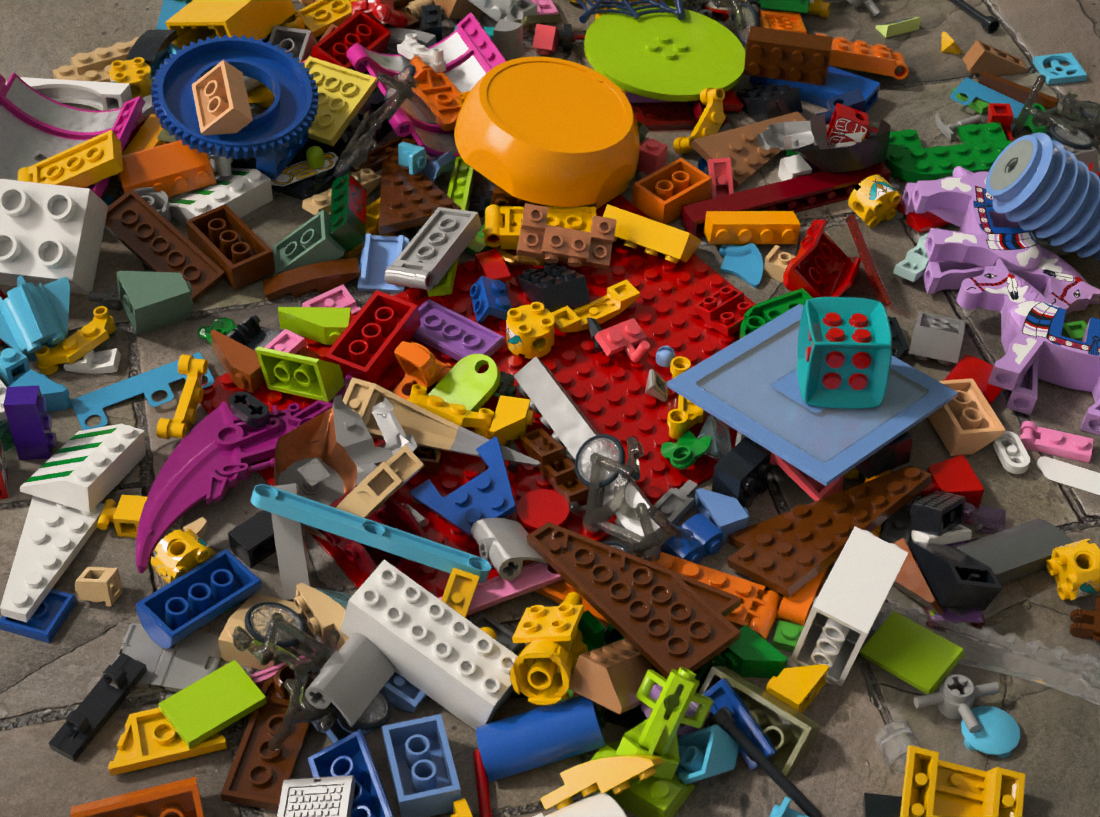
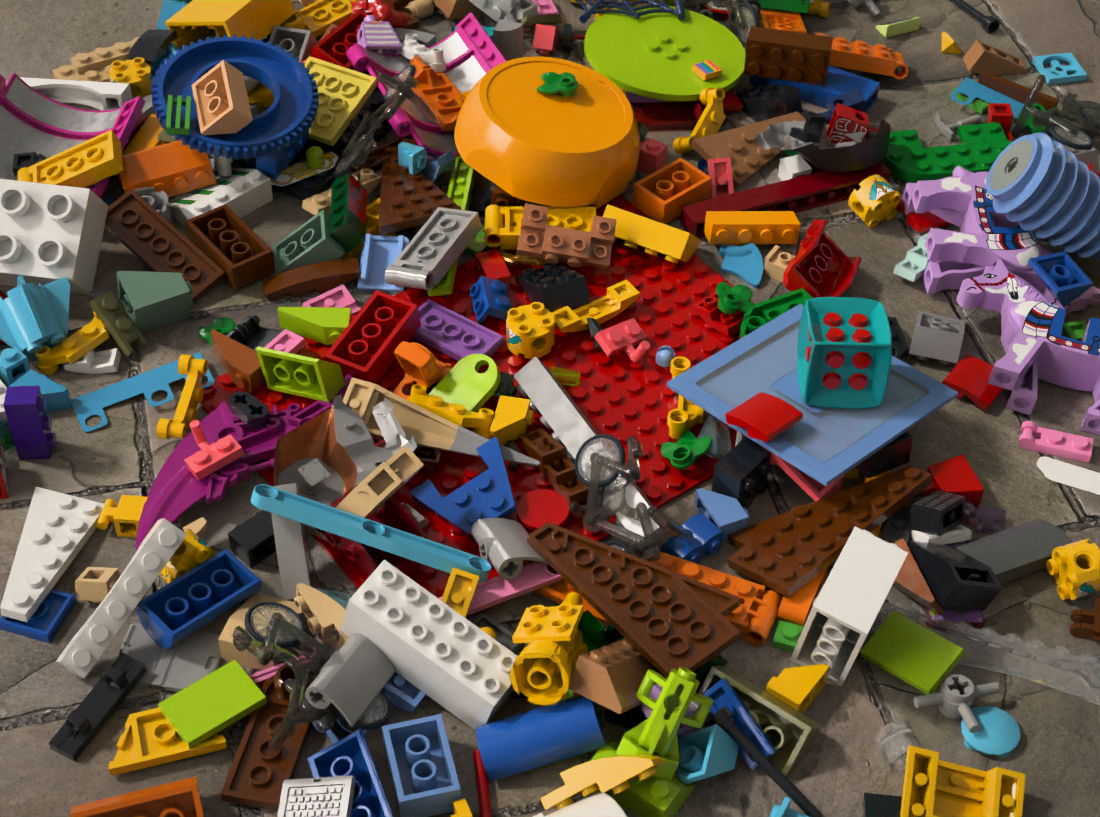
white slope [20,424,146,513] -> none
black brick [421,4,442,43] -> none
slope [645,369,668,402] -> none
light grey hinge [654,480,698,529] -> none
green slope [721,624,788,678] -> none
clear red tile [846,214,891,307] -> none
light nougat slope [928,378,1006,456] -> none
white plate [993,431,1030,474] -> none
none -> black tile [12,152,38,176]
none -> white arch [56,518,187,678]
none -> olive hinge [89,290,147,356]
none -> bright green tile [166,95,191,135]
none -> coral plate [184,420,245,481]
none -> lavender torso [357,15,402,55]
none -> green plate [537,72,578,97]
none -> clear neon green piece [550,366,581,386]
none -> tile [692,59,722,81]
none -> green plate [715,282,756,314]
none -> red slope [725,392,803,442]
none -> black panel [789,112,826,143]
none -> blue slope [1028,251,1094,308]

